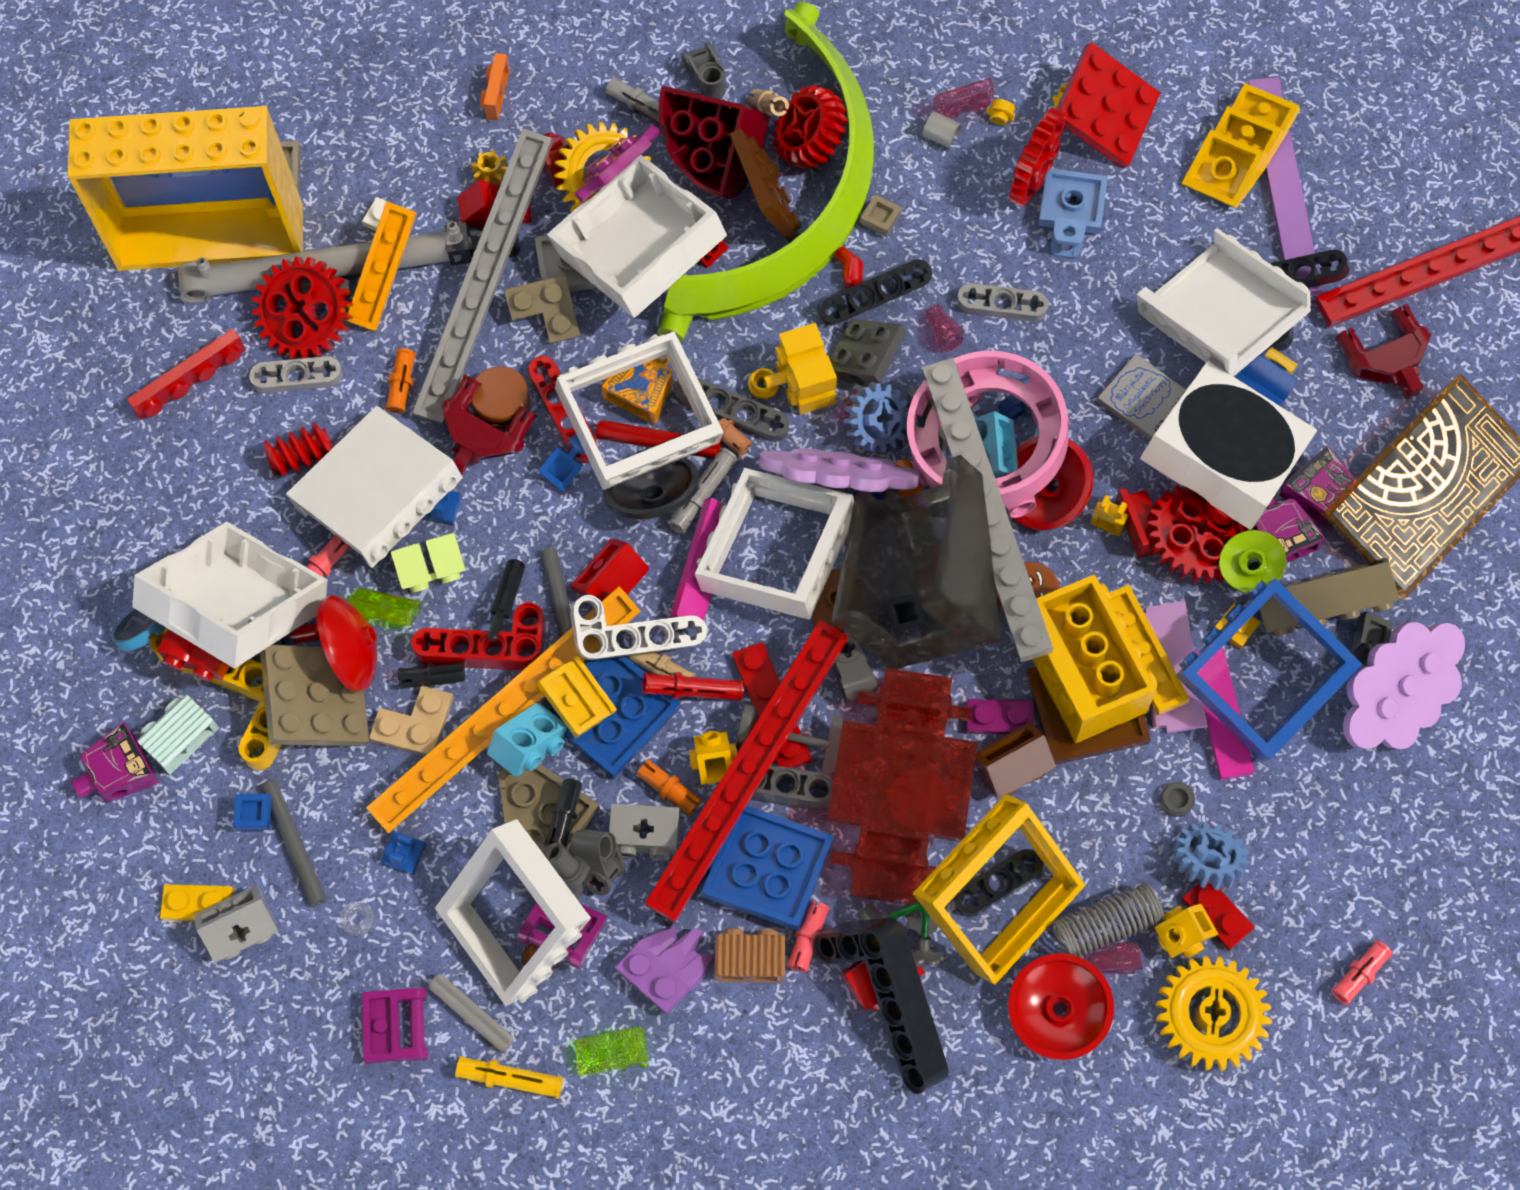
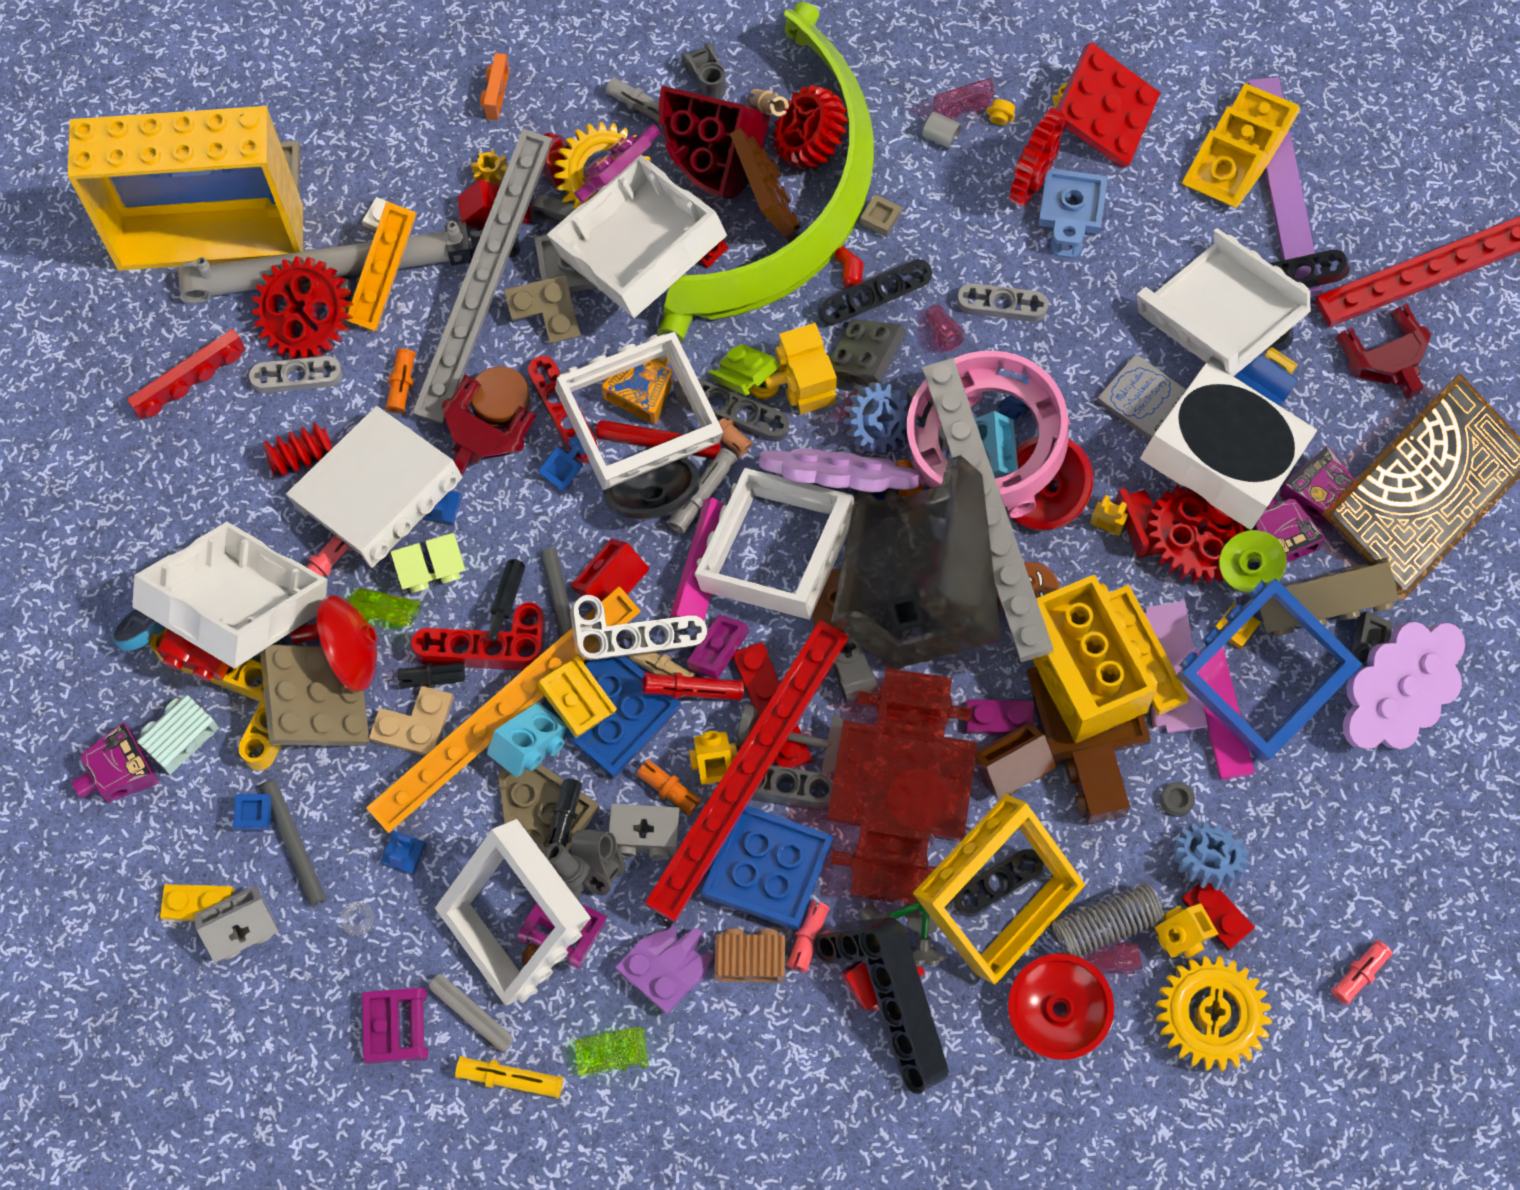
none -> dark grey beam [529,194,576,226]
none -> magenta plate [687,614,749,679]
none -> lime plate [708,344,780,396]
none -> reddish brown brick [1066,743,1130,825]

